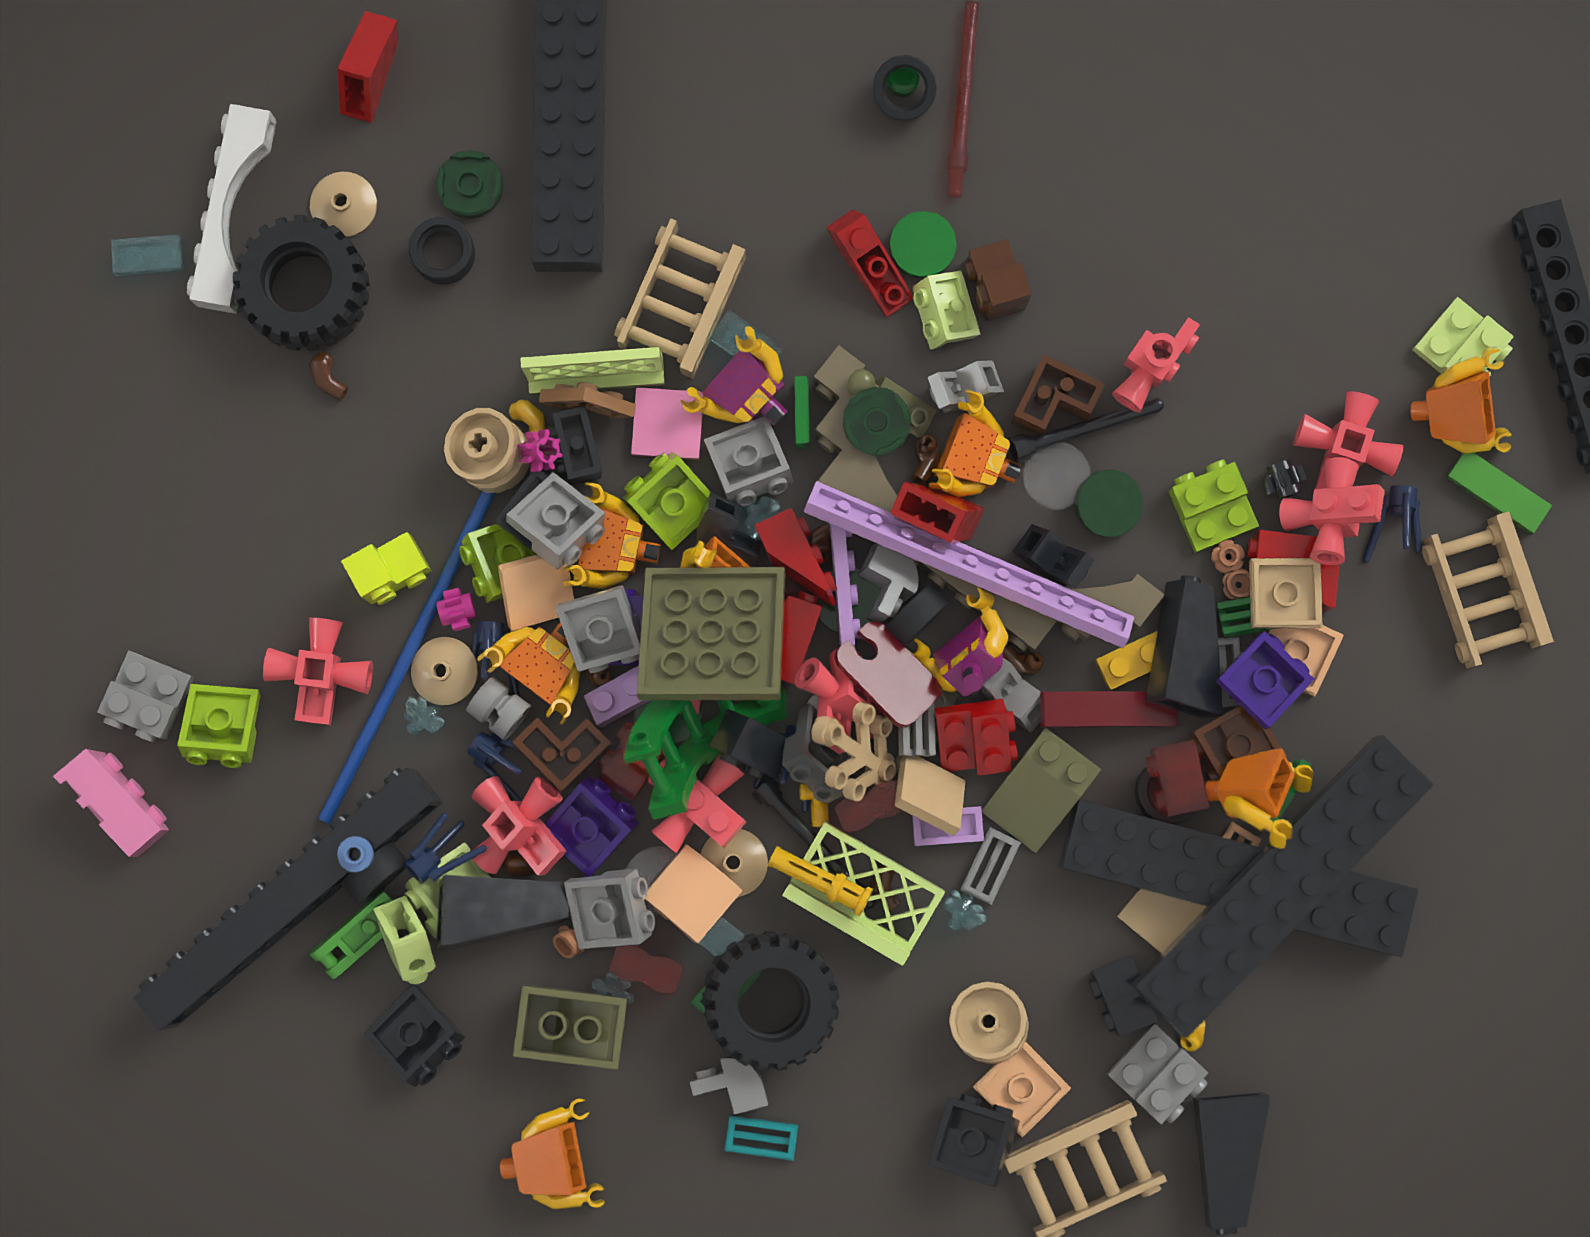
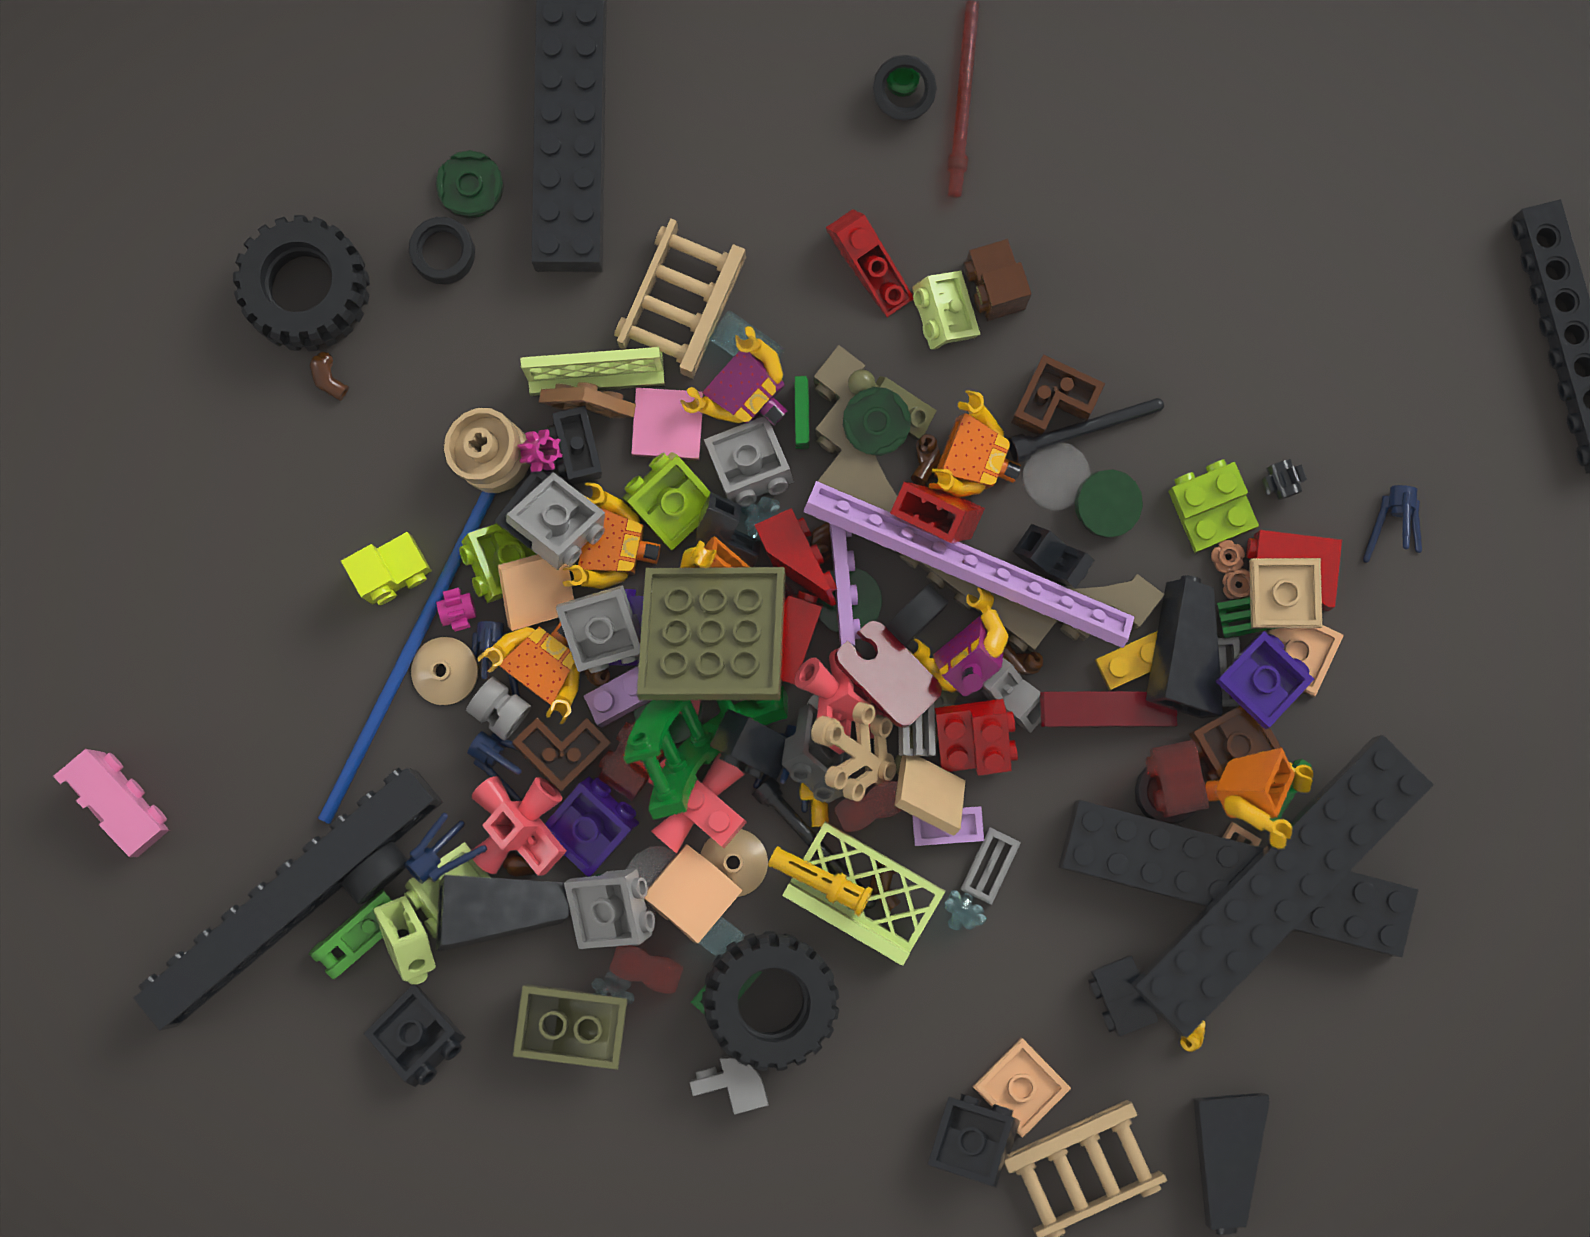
light grey plate [97,650,194,743] -> none
clear light blue plate [111,235,183,276] -> none
lime plate [177,684,261,768] -> none
white arch [187,104,277,314] -> none
coral brick [263,617,373,725] -> none
tan dish [310,172,377,238] -> none
red slope [337,11,398,123] -> none
medium blue plate [337,836,374,872] -> none
clear light blue plant [403,697,445,735] -> none
orange torso [500,1098,605,1209] -> none
yellow arm [509,400,546,433] -> none
nougat plate [553,925,585,958] -> none
teal tile [725,1115,798,1161] -> none
light grey brick [858,543,919,623] -> none
green tile [889,211,957,279] -> none
light grey brick [928,360,1004,413] -> none
tan wheel [949,981,1029,1064] -> none
olive slope [982,727,1101,853] -> none
light grey plate [1107,1023,1208,1125] -> none
coral brick [1112,317,1200,413] -> none
tan tile [1117,889,1206,953] -> none
coral brick [1279,457,1385,565] -> none
coral brick [1293,391,1403,489] -> none
orange torso [1410,347,1512,454] -> none
yellowish green plate [1412,297,1514,377] -> none
tan fence [1422,511,1554,669] -> none
bright green tile [1445,453,1552,535] -> none

